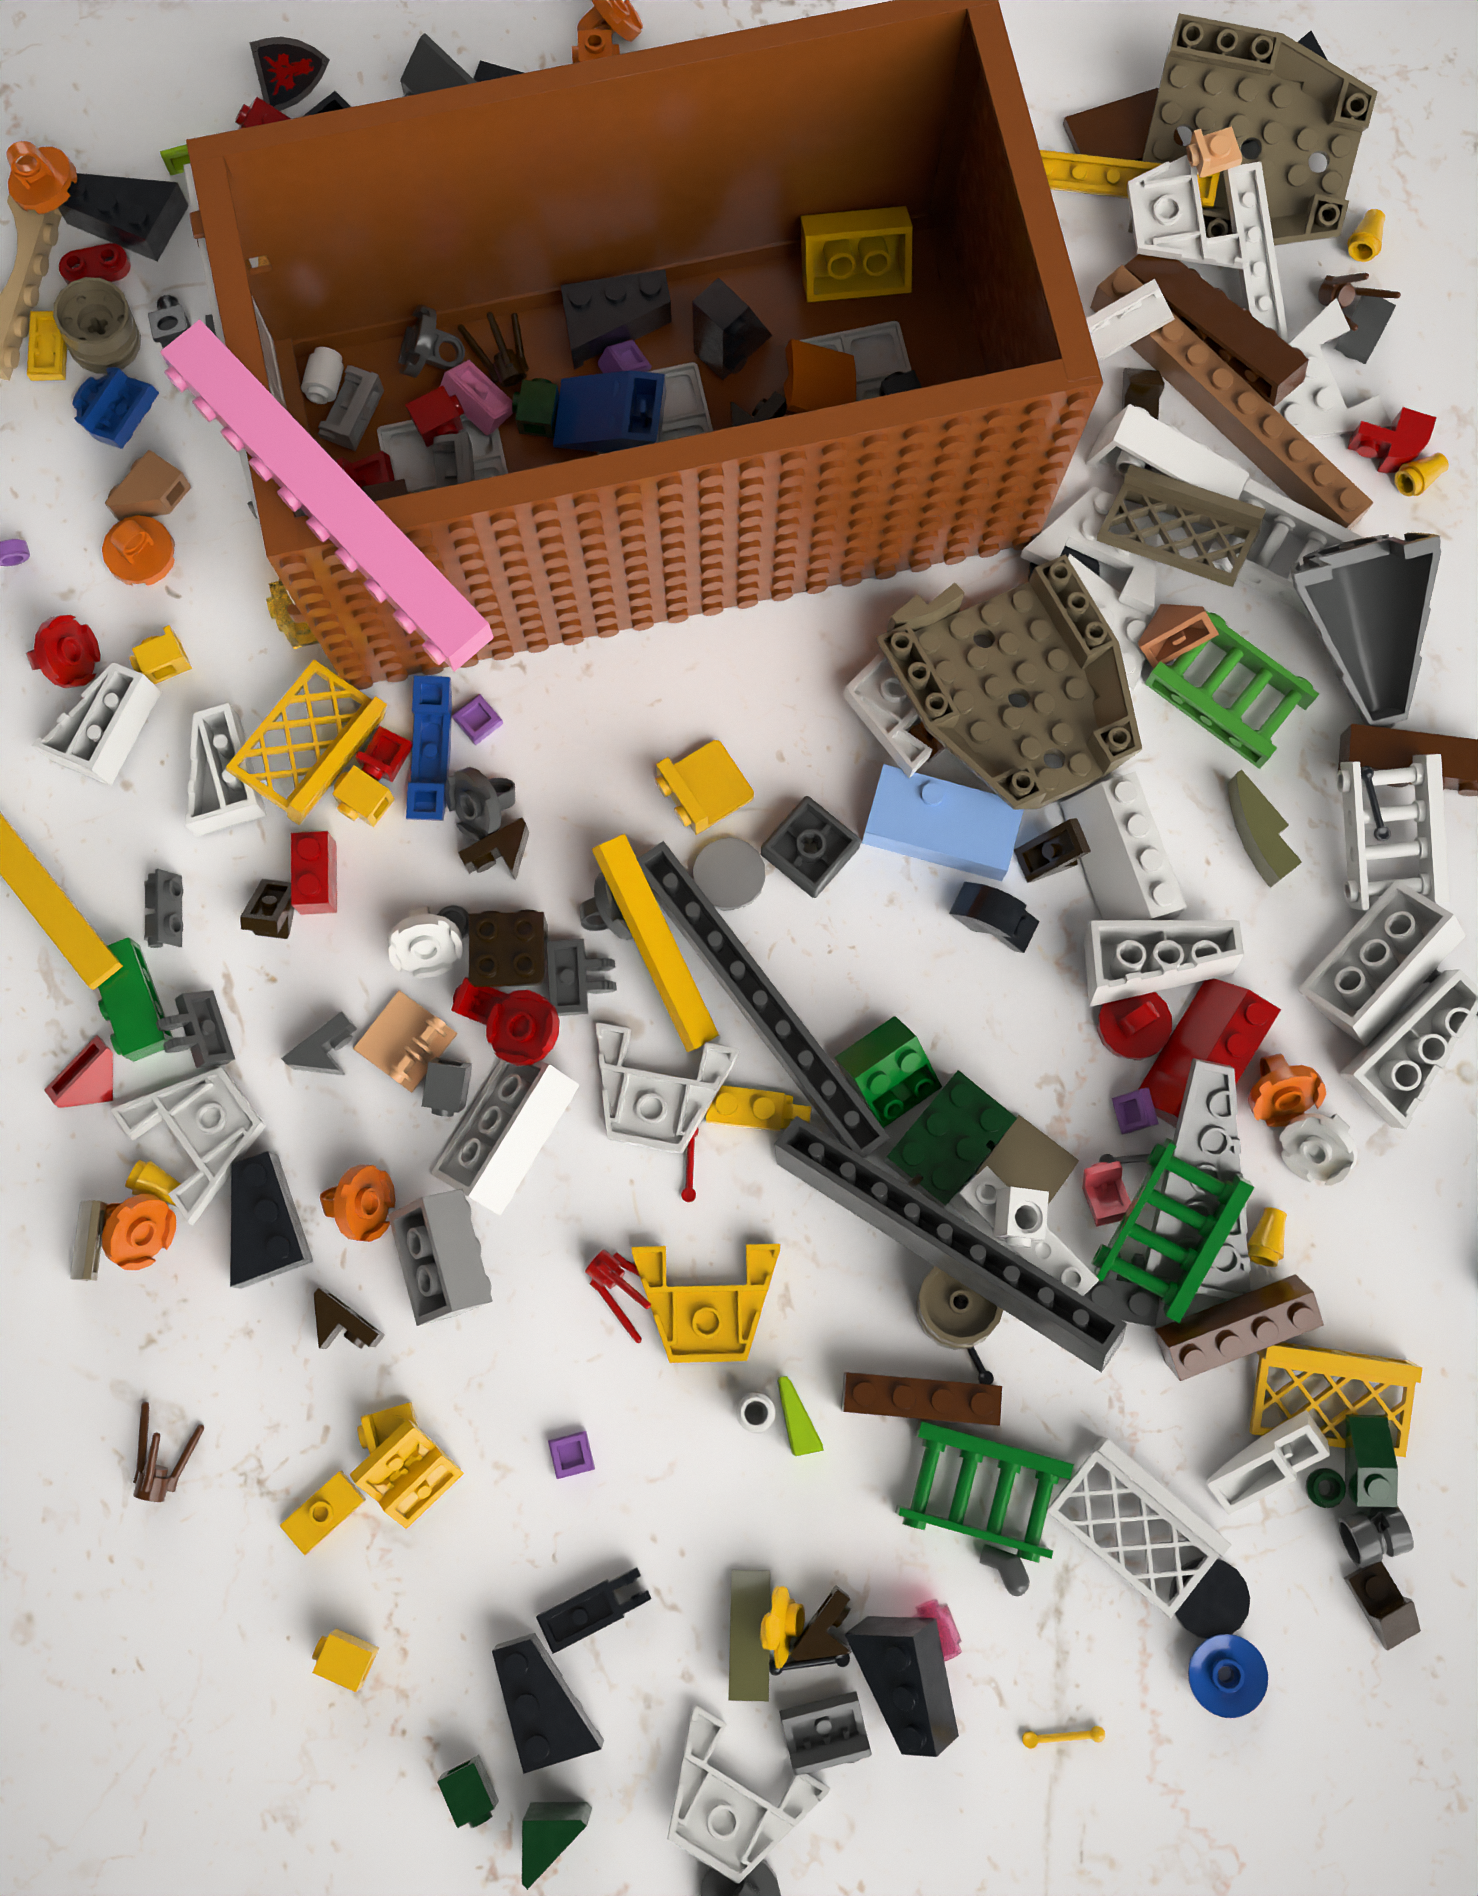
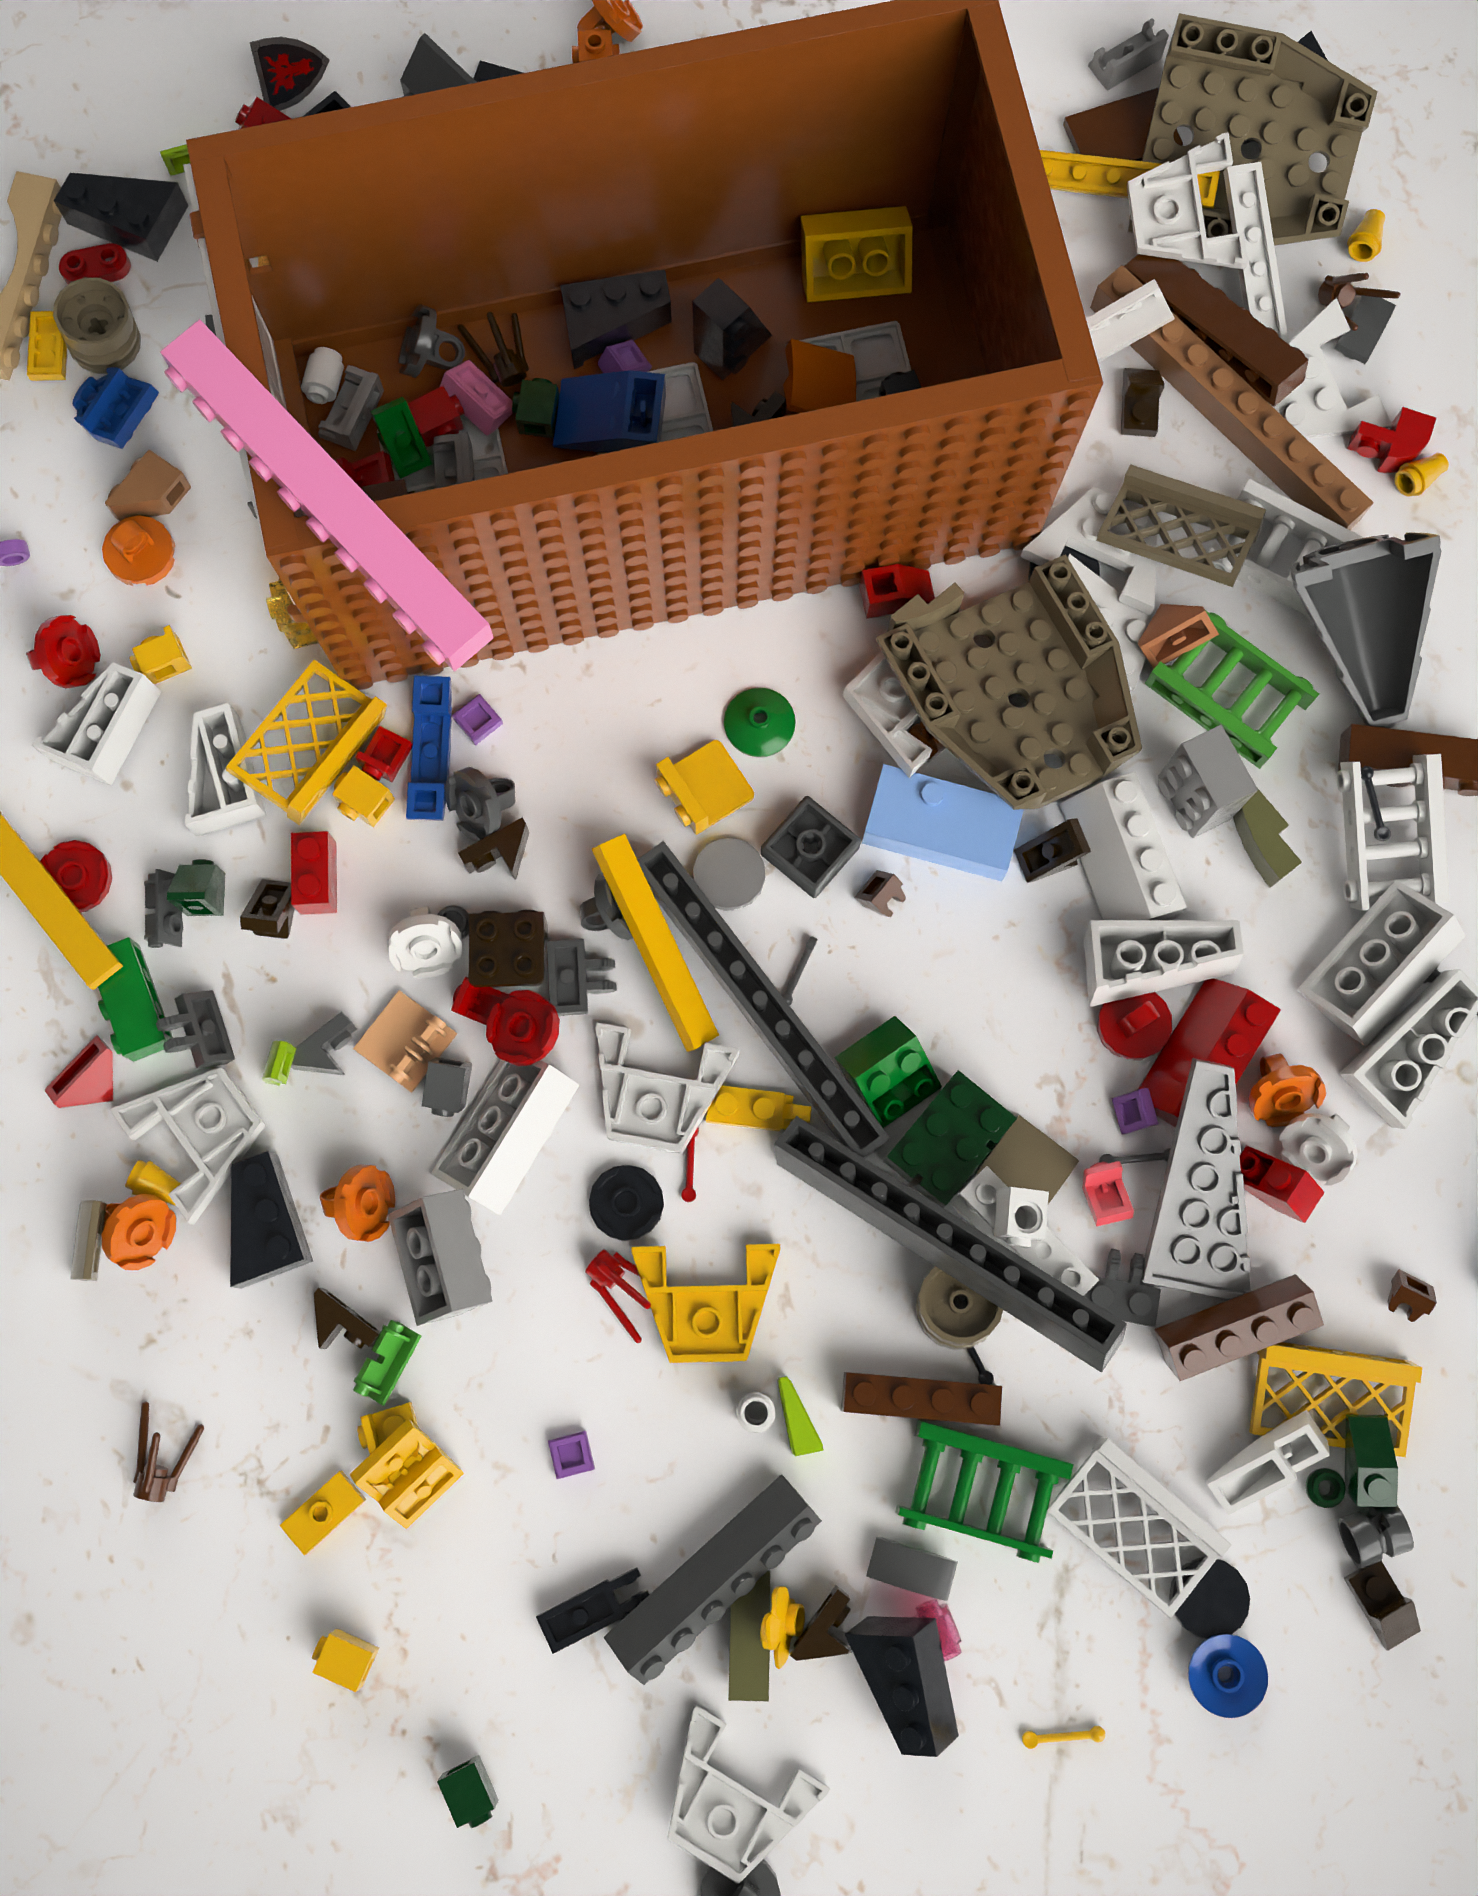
orange tile [6,141,77,214] -> none
black bracket [148,295,191,349] -> none
black wedge [492,1633,605,1774] -> none
dark green slope [522,1802,592,1890] -> none
black hinge [769,1654,850,1676] -> none
dark grey bracket [779,1691,872,1776] -> none
black brick [949,882,1040,953] -> none
dark grey arm [979,1544,1030,1597] -> none
white wedge [1085,404,1249,500] -> none
green fence [1091,1138,1255,1323] -> none
light nougat bracket [1186,126,1242,178] -> none
yellow cone [1247,1207,1287,1267] -> none
none -> red tile [40,840,112,912]
none -> dark green slope [167,859,226,916]
none -> lime slope [262,1041,296,1086]
none -> bright green hinge [353,1320,422,1406]
none -> green slope [370,397,432,479]
none -> black tile [589,1165,664,1241]
none -> dark grey brick [603,1474,822,1685]
none -> green dish [724,688,796,757]
none -> dark grey hinge [781,936,818,1006]
none -> tile [854,870,906,917]
none -> red slope [859,564,935,619]
none -> dark grey slope [866,1537,958,1601]
none -> light grey hinge [1088,18,1169,91]
none -> light grey brick [1158,724,1258,838]
none -> red slope [1240,1145,1325,1223]
none -> reddish brown tile [1387,1269,1437,1322]

